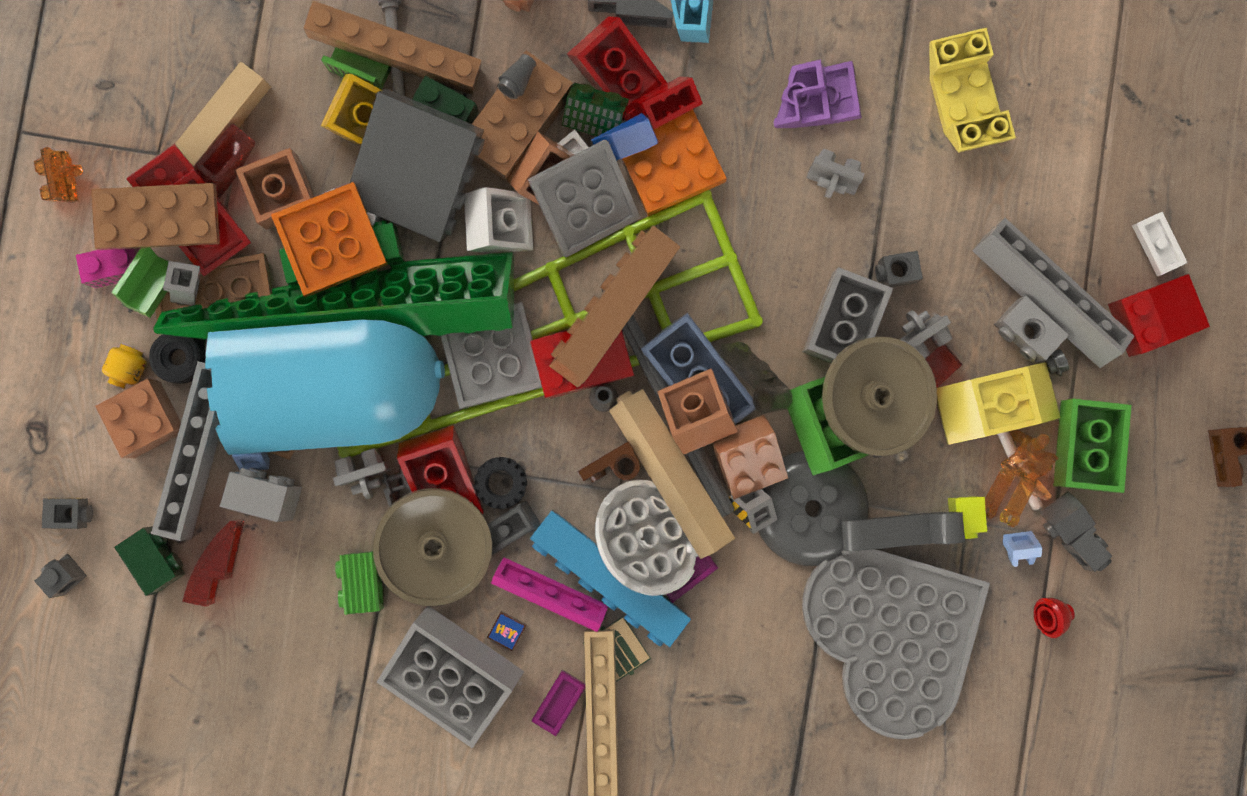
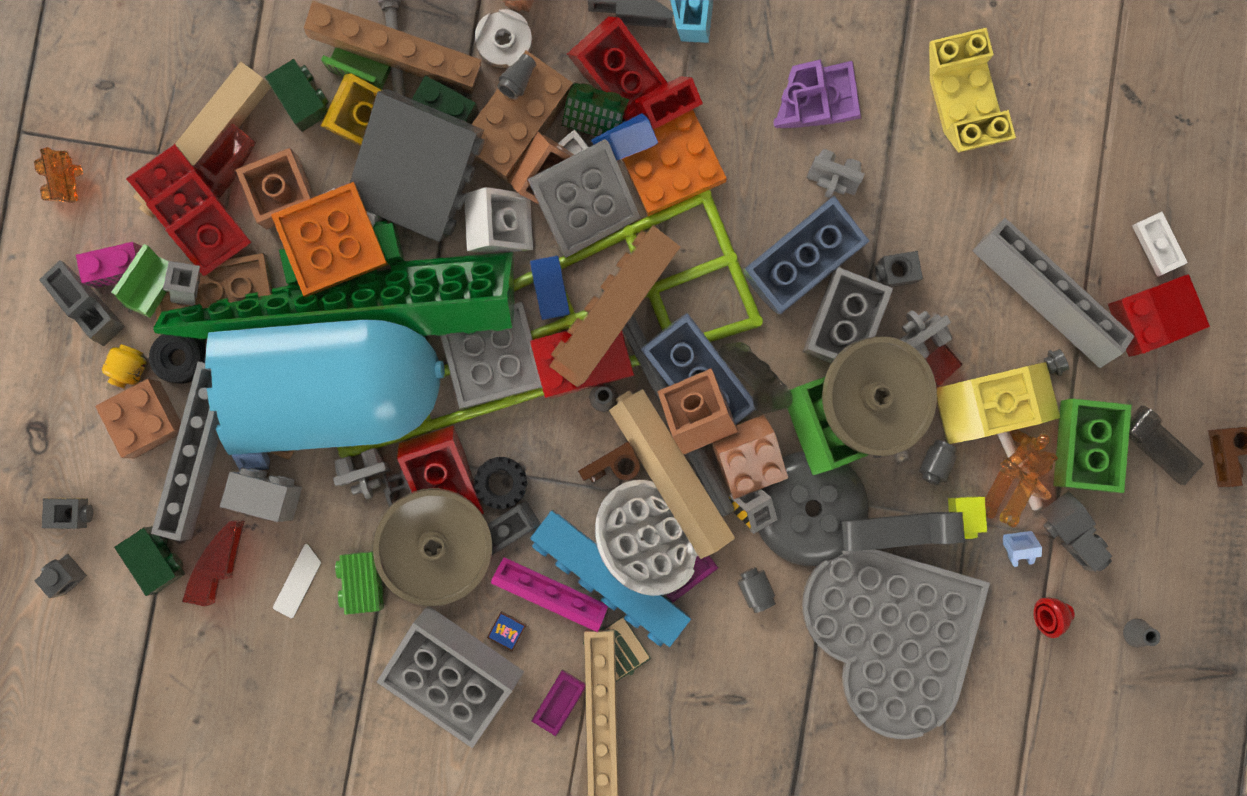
medium nougat plate [91,183,220,250] -> none
light grey brick [994,296,1069,363] -> none
none -> dark grey slope [39,260,125,346]
none -> dark green brick [265,59,330,132]
none -> white sticker [273,544,321,618]
none -> white plate [475,9,532,69]
none -> blue slope [530,256,570,320]
none -> dark grey brick [737,567,776,613]
none -> sand blue brick [743,196,869,314]
none -> dark grey brick [919,440,957,485]
none -> dark grey cone [1123,618,1161,648]
none -> clear smoke plate [1129,406,1204,485]

